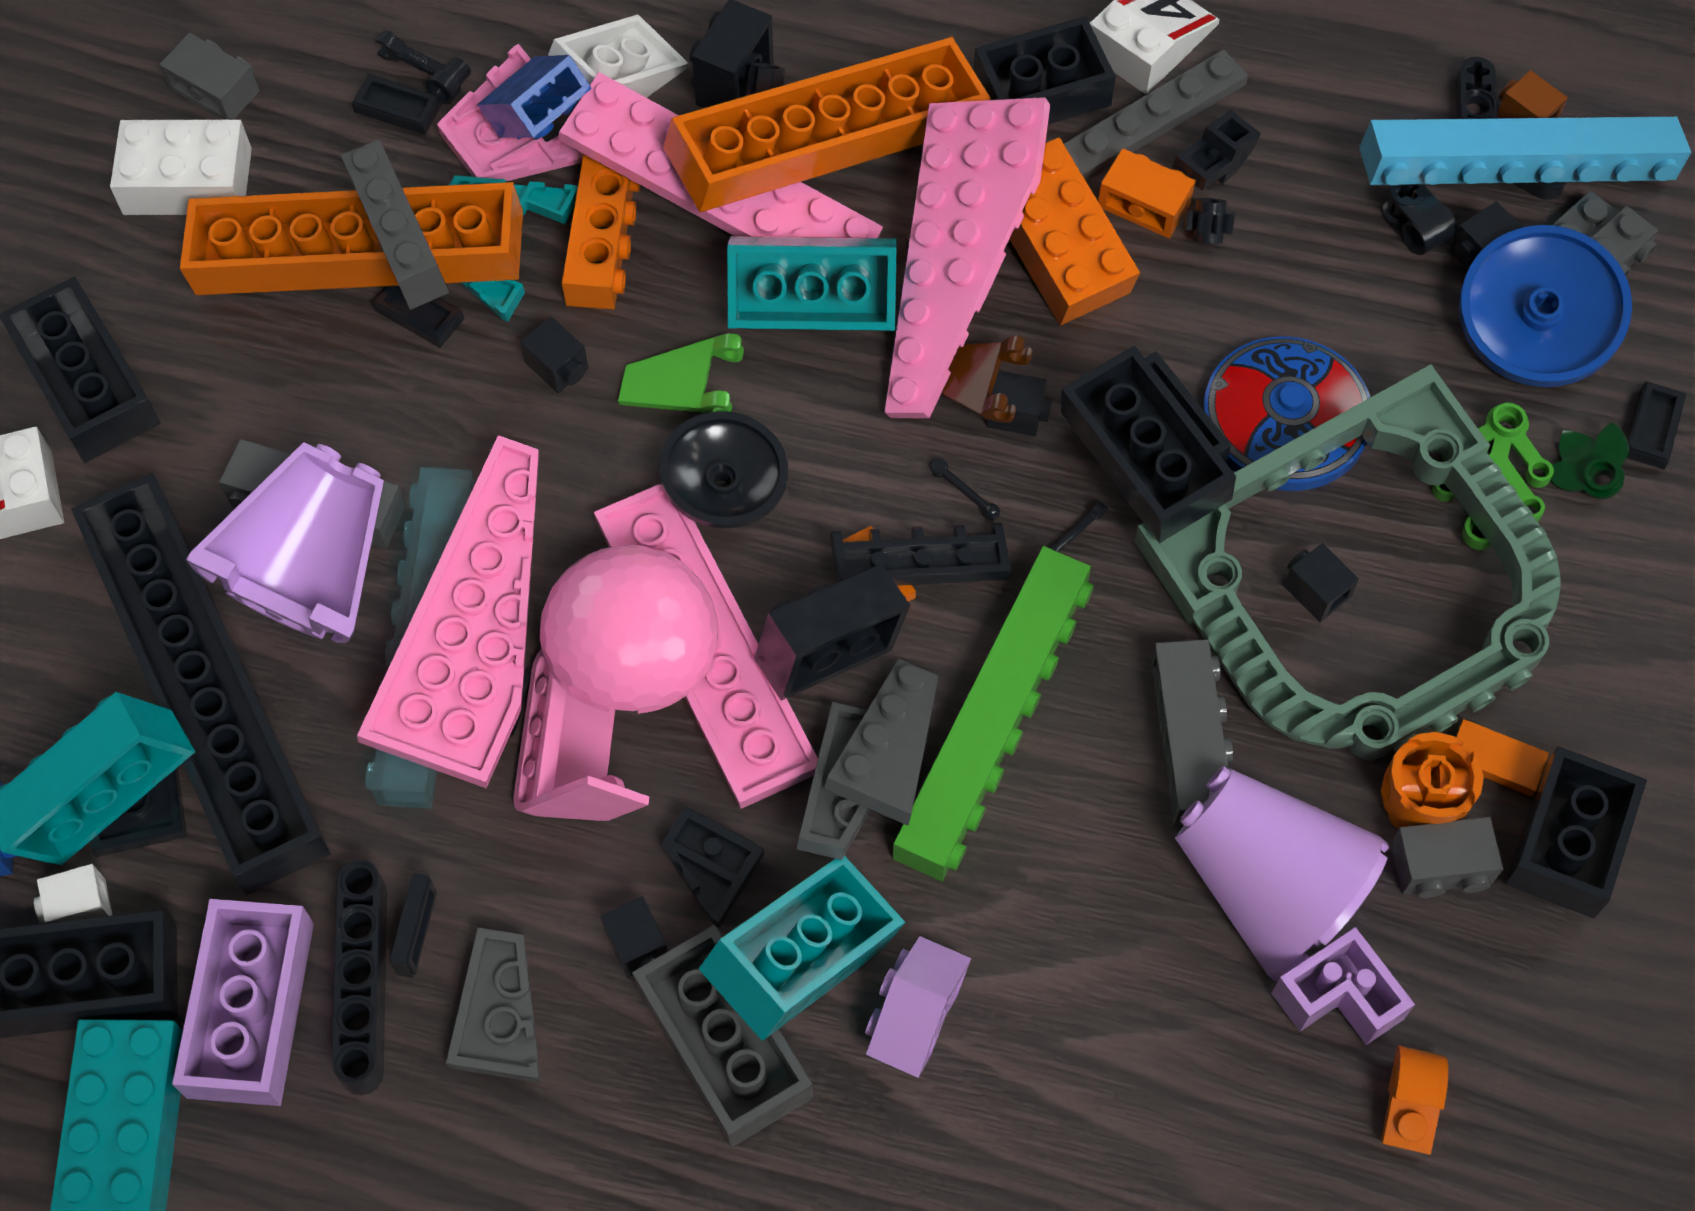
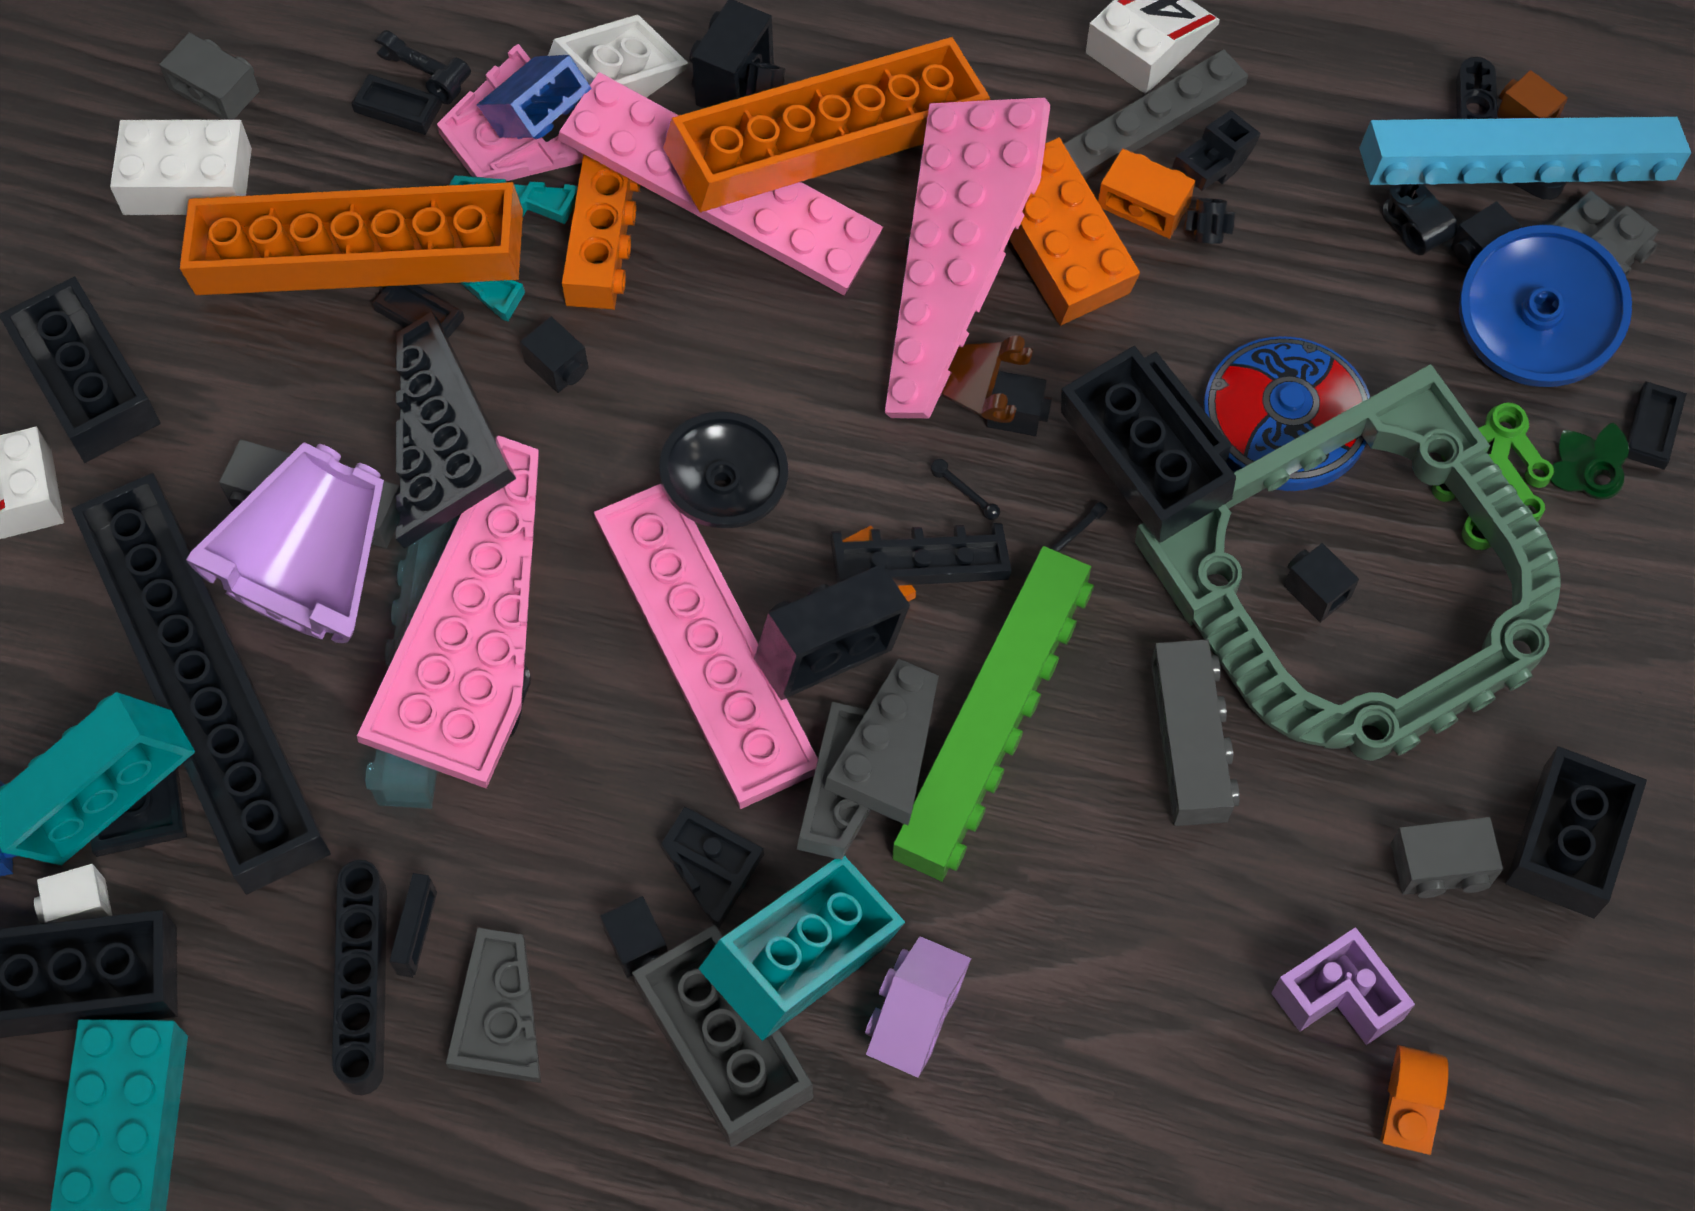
lavender brick [172,899,314,1106] -> none
dark grey brick [341,139,449,310] -> none
bright pink windscreen [513,648,649,821] -> none
bright pink piece [540,545,718,714] -> none
bright green flag [618,333,744,414] -> none
teal brick [727,236,896,331] -> none
black brick [973,16,1116,124] -> none
lavender cone [1175,766,1389,982] -> none
orange brick [1380,732,1484,829] -> none
orange tile [1455,719,1549,797] -> none
none -> black wing [396,311,517,549]

